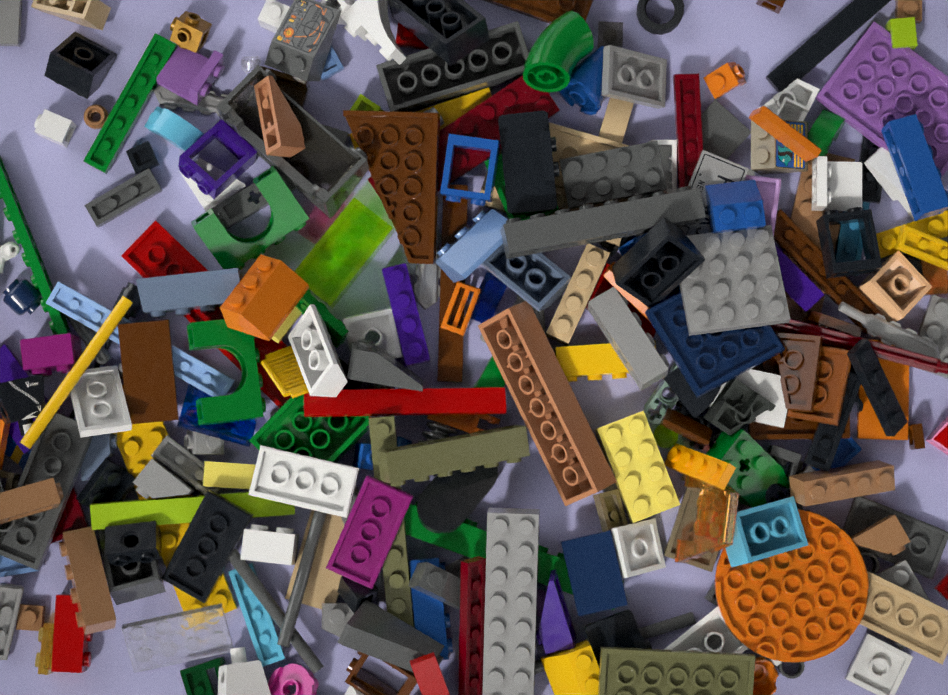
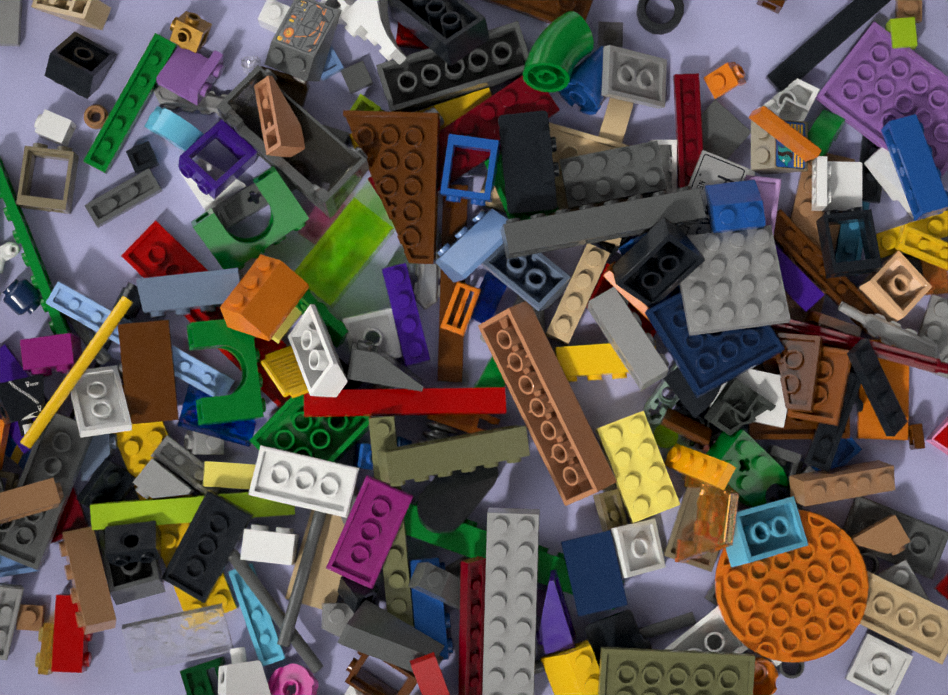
none -> dark tan window [16,143,79,214]
none -> dark grey tile [340,61,373,94]

